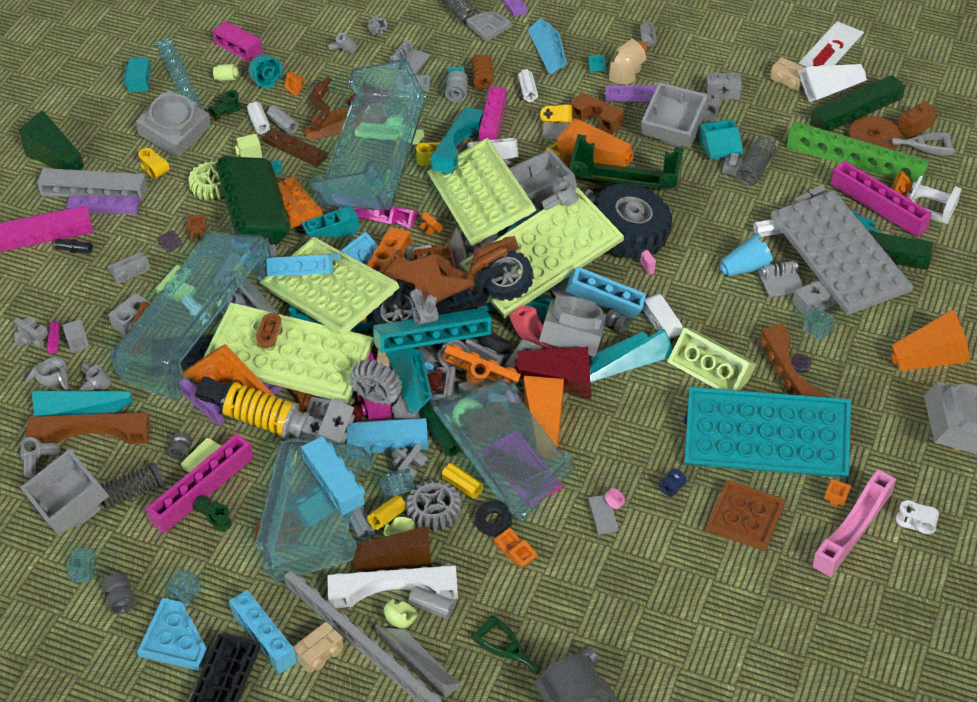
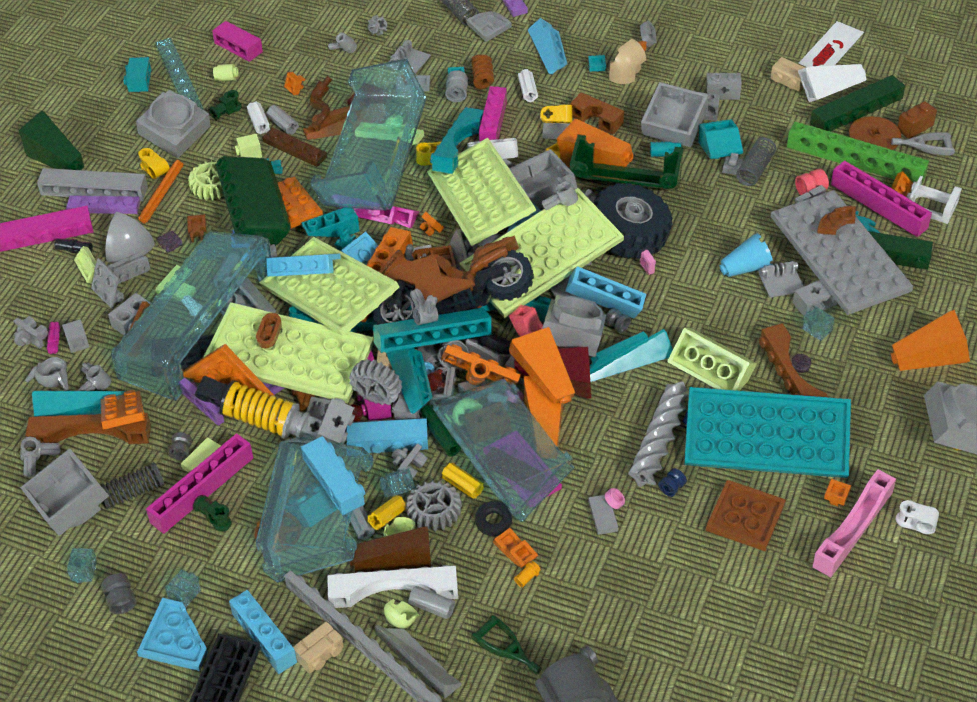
teal cylinder [248,54,283,88] -> none
medium lavender plate [605,85,658,102] -> none
white beam [642,294,683,339] -> none
white axle [753,219,783,237] -> none
none -> yellowish green plate [74,246,96,284]
none -> light grey hinge [91,258,124,309]
none -> orange plate [101,390,145,429]
none -> light grey brick [105,212,155,263]
none -> orange axle [138,160,183,224]
none -> teal plate [334,229,356,251]
none -> orange slope [509,327,575,405]
none -> light orange pin [514,561,541,588]
none -> light grey piece [628,381,689,487]
none -> teal hinge [650,141,681,157]
none -> coral wheel [795,168,829,195]
none -> dark orange tile [817,206,856,235]

